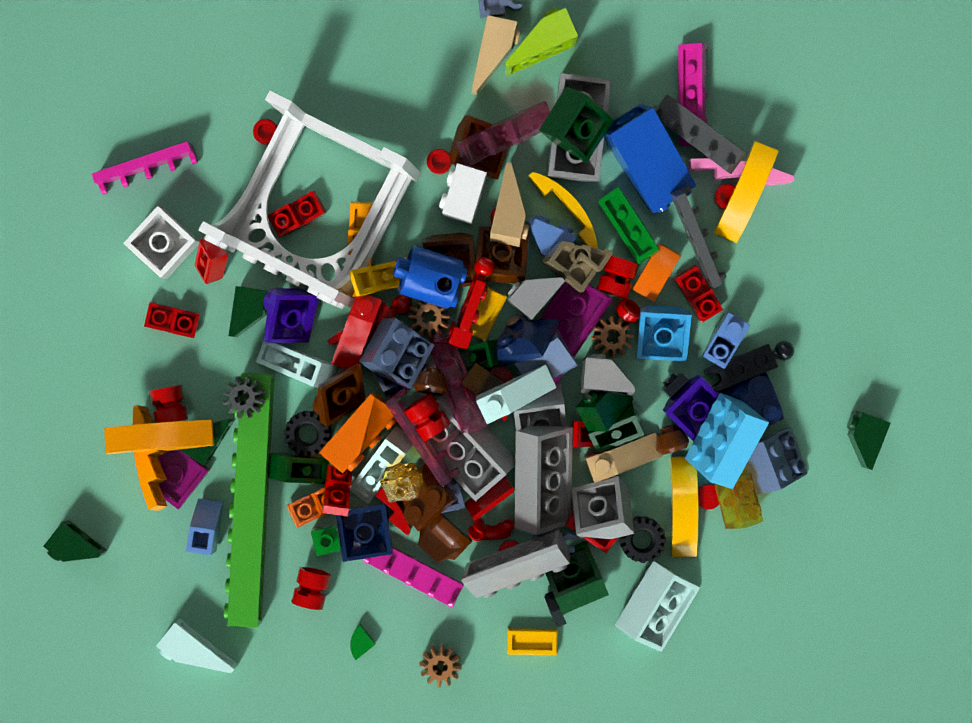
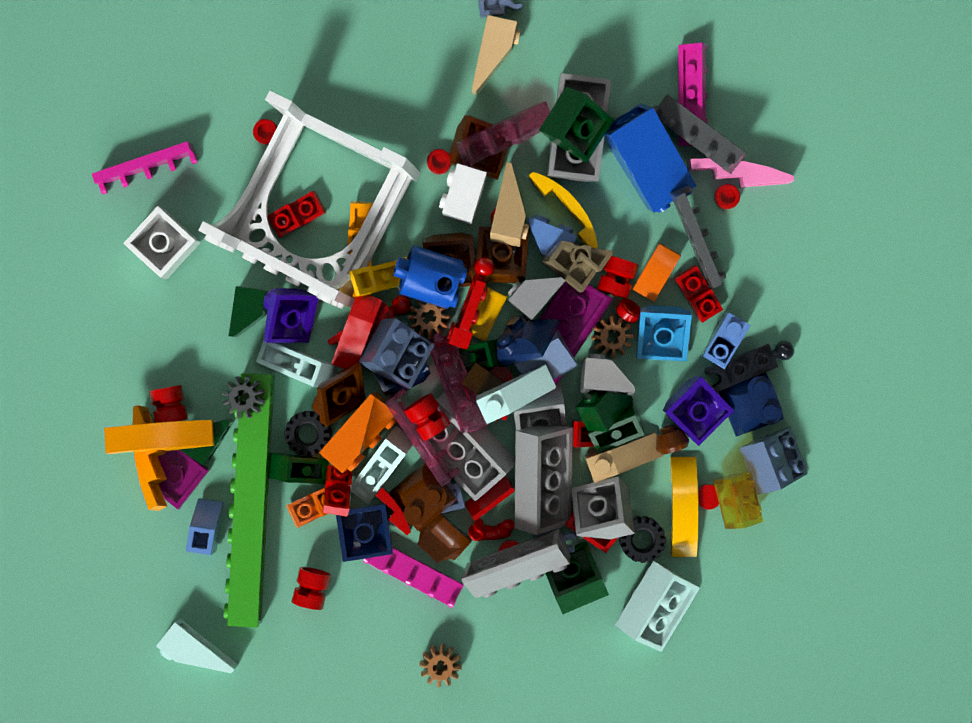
dark green slope [43,520,108,562] -> none
red slope [144,302,200,338] -> none
red slope [194,238,228,285] -> none
green bracket [311,526,341,556] -> none
green tile [350,624,376,660] -> none
clear yellow brick [380,462,423,503] -> none
reddish brown cone [413,367,448,396] -> none
lime slope [505,8,578,76] -> none
yellow tile [507,628,558,655] -> none
black tile [544,591,567,627] -> none
green plate [598,187,660,264] -> none
black plate [661,373,689,398] -> none
medium azure brick [685,393,769,489] -> none
yellow slope [714,141,779,243] -> none
dark green slope [847,411,891,470] -> none

